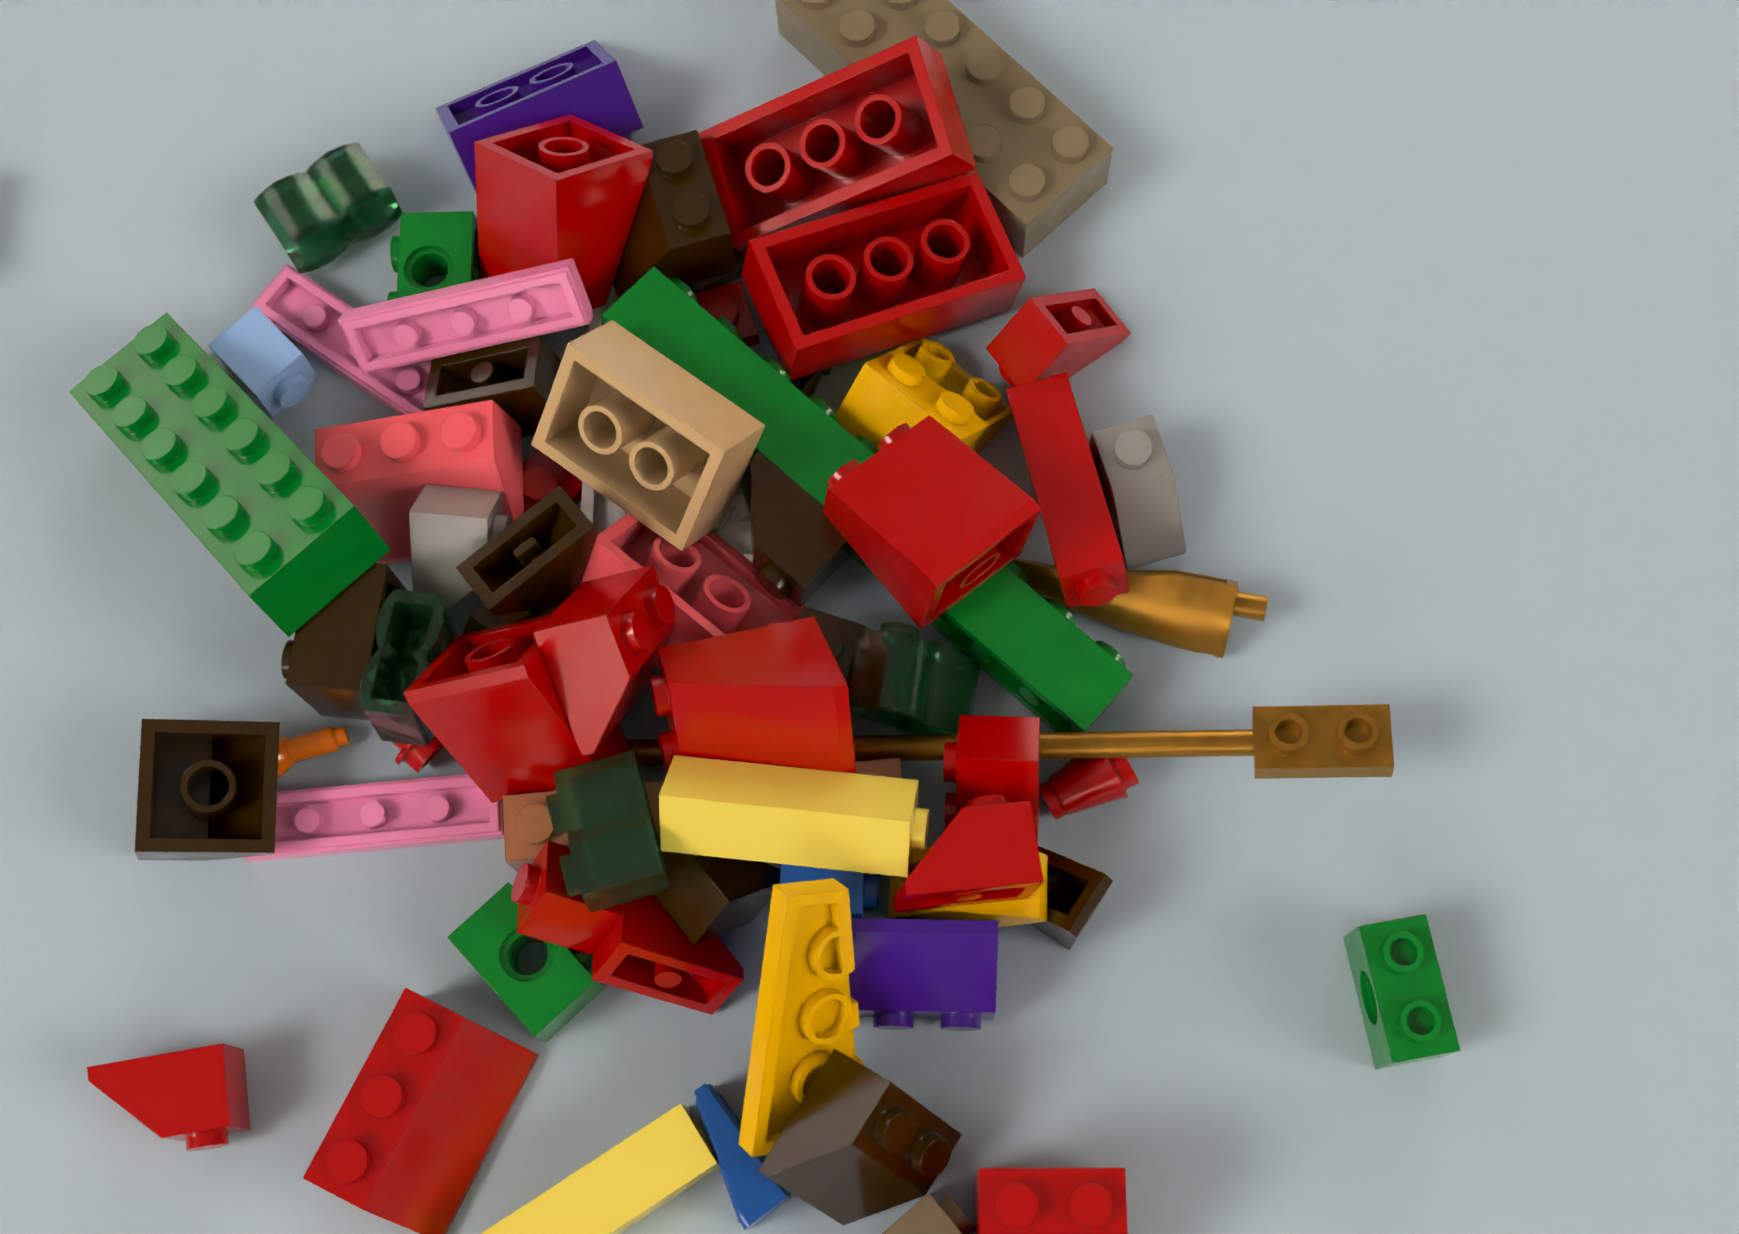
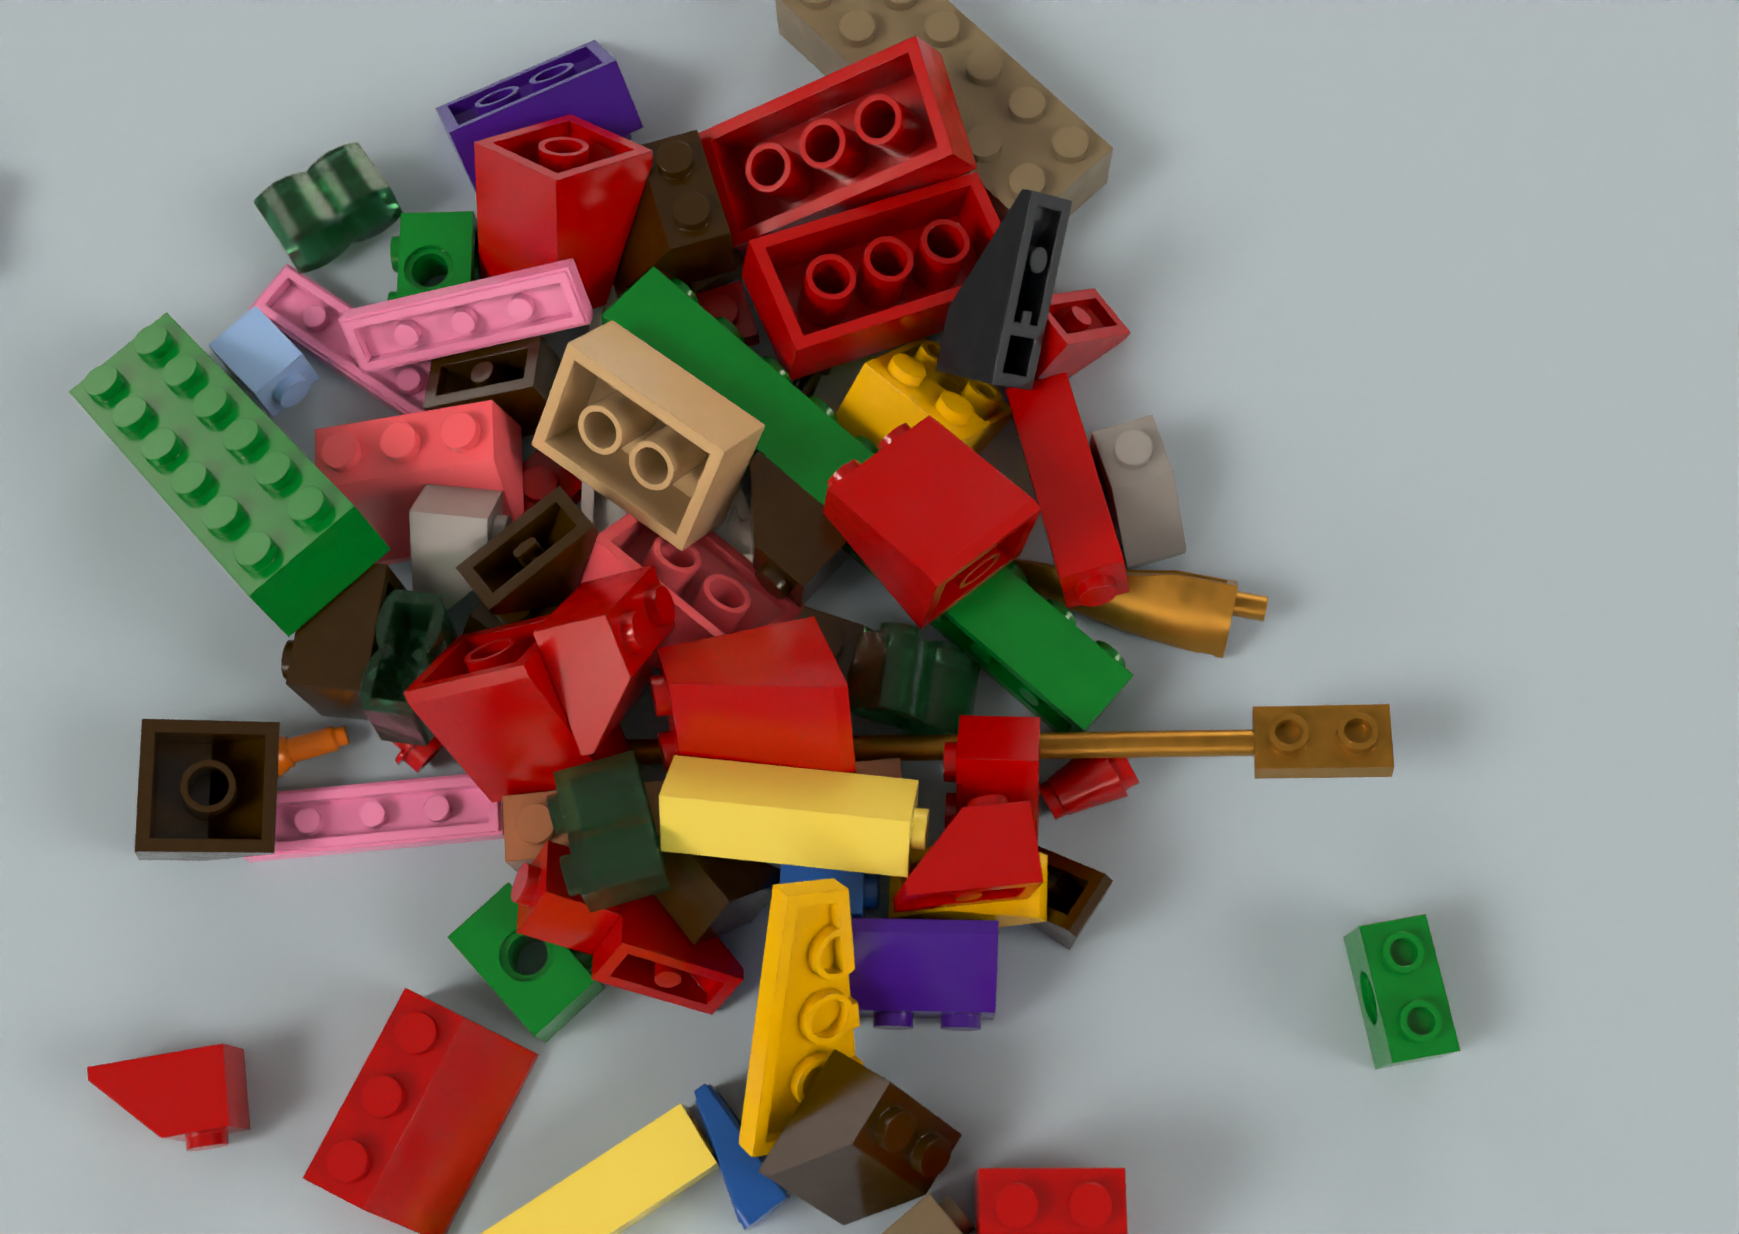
none -> black slope [935,189,1072,390]

